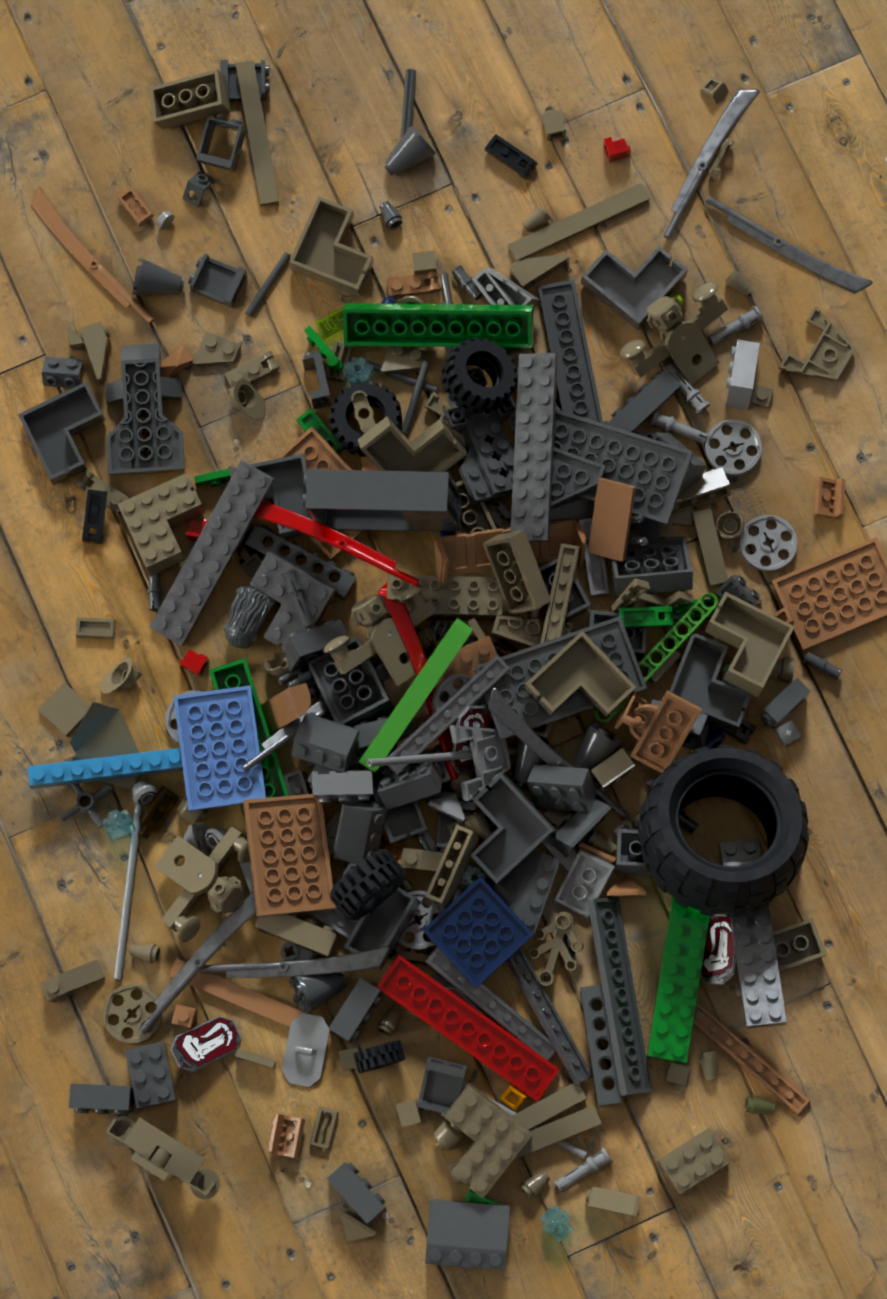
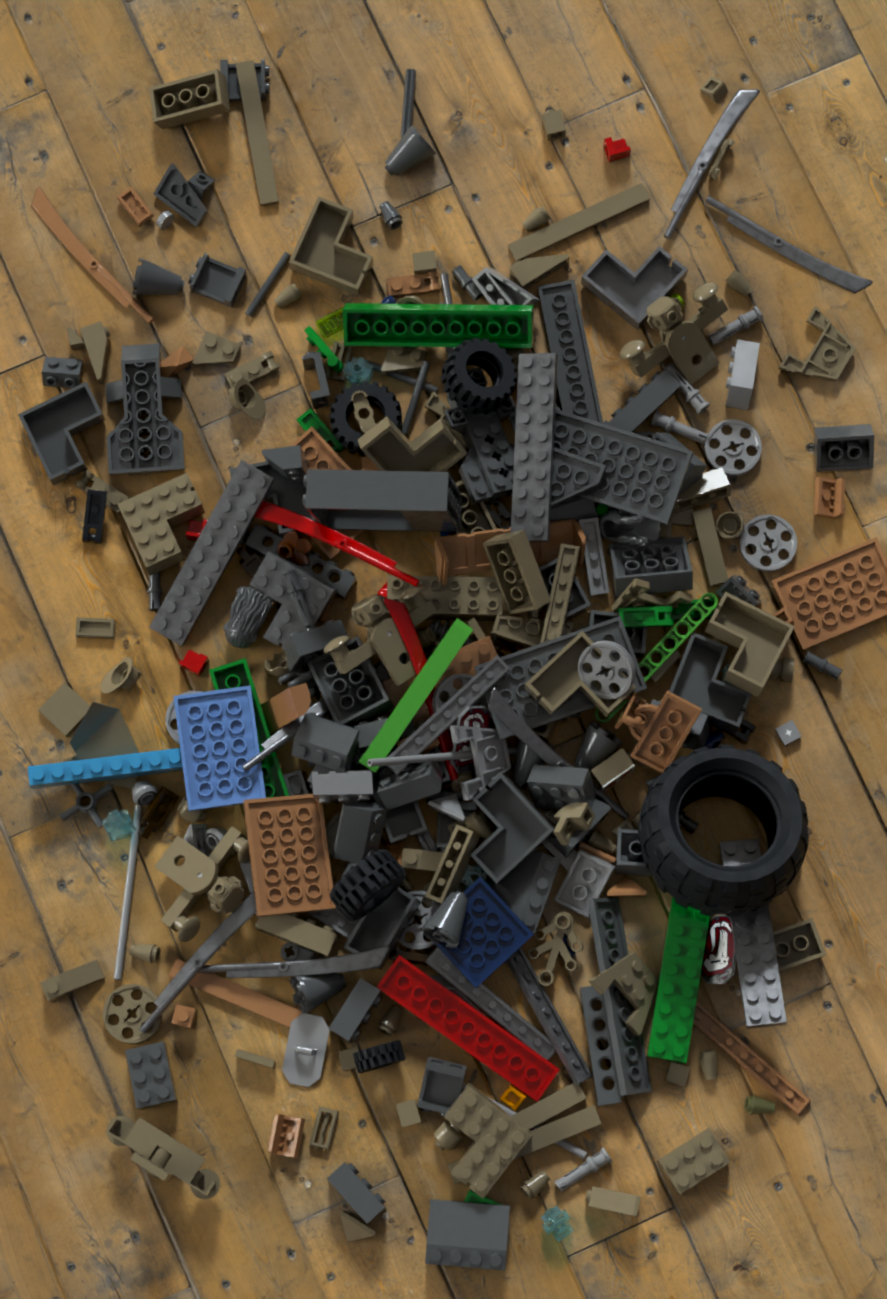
dark grey brick [69,1084,134,1115] -> none
shield [170,1016,241,1072] -> none
green plate [194,468,231,488] -> none
dark grey window [196,115,247,172] -> none
black plate [485,134,538,179] -> none
medium nougat tile [588,478,636,562] -> none
dark tan plate [750,384,774,409] -> none
dark grey window [760,678,811,729] -> none
none -> dark grey wing [153,163,208,227]
none -> dark grey slope [262,445,307,482]
none -> dark tan cone [274,283,302,309]
none -> reddish brown plate [278,531,313,565]
none -> dark grey cone [422,891,469,948]
none -> dark tan brick [553,803,595,845]
none -> light grey wedge [578,640,636,699]
none -> dark tan wing [588,952,659,1036]
none -> dark grey slope [814,424,874,472]

